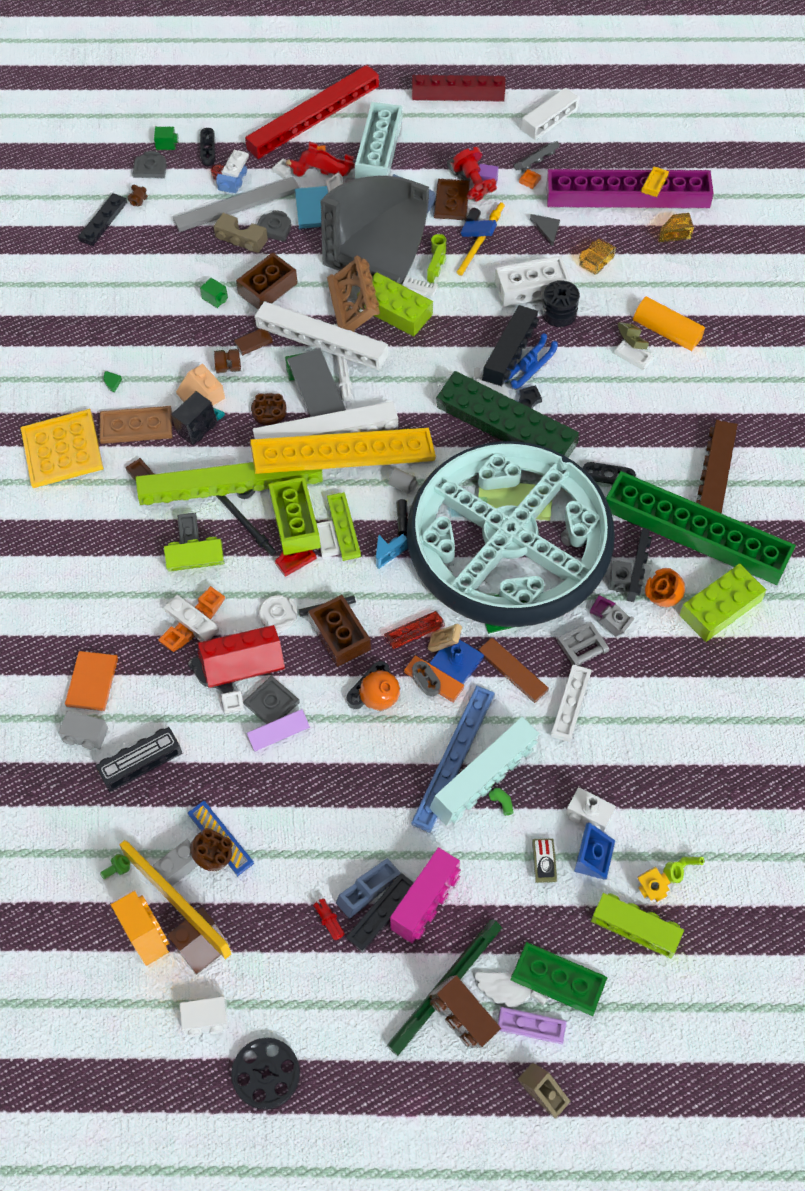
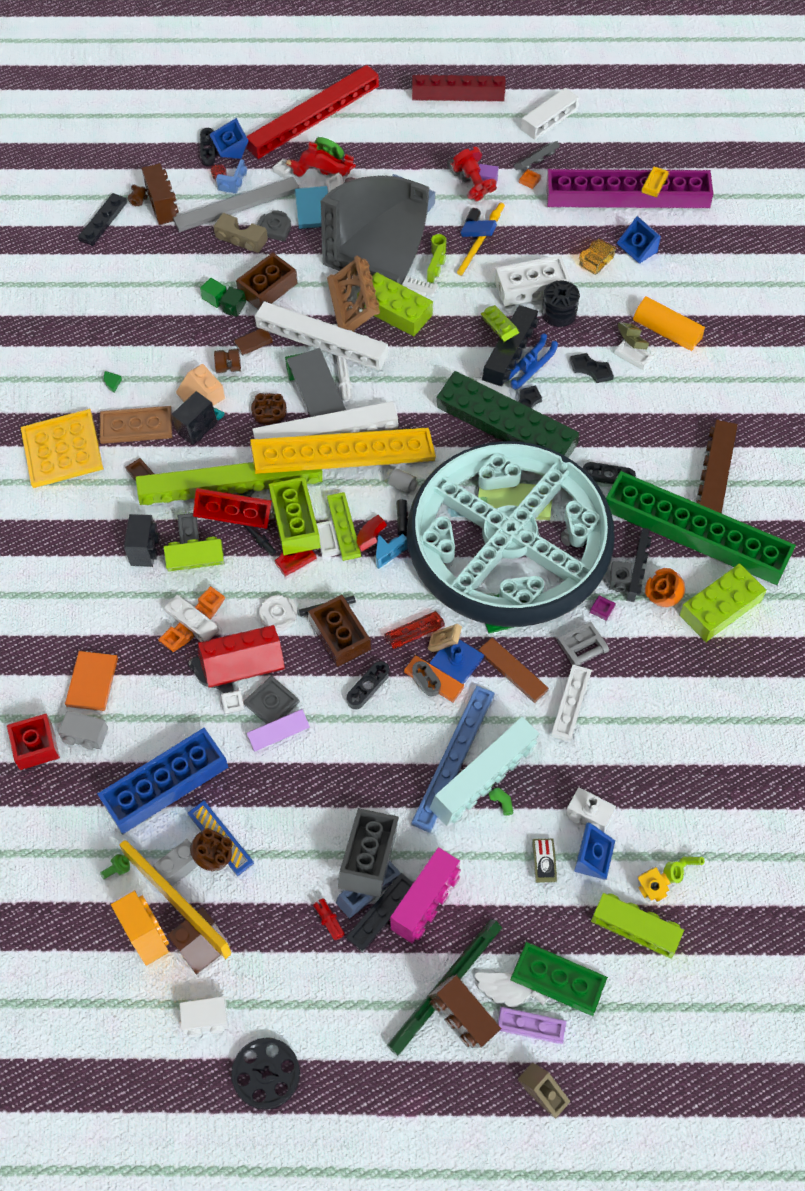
black brick [95,727,183,792] -> none
dark grey tile [132,151,167,178] -> none
green brick [154,127,179,150] -> none
white bracket [222,150,249,178] -> none
light aqua brick [355,102,403,179] -> none
orange cylinder [359,671,400,711] -> none
reddish brown tile [434,179,470,220] -> none
dark grey tile [530,214,560,246] -> none
light grey brick [599,604,635,637] -> none
clear yellow slope [658,213,694,242] -> none
none -> red brick [7,713,60,770]
none -> blue brick [98,727,229,835]
none -> black brick [124,514,160,567]
none -> reddish brown brick [141,163,179,225]
none -> red slope [193,488,272,529]
none -> blue slope [210,118,249,159]
none -> dark green brick [221,286,246,317]
none -> bright green tile [314,137,344,160]
none -> dark grey brick [338,808,399,897]
none -> red tile [357,515,387,552]
none -> lime plate [480,305,519,342]
none -> black tile [569,353,614,383]
none -> blue slope [617,216,661,263]

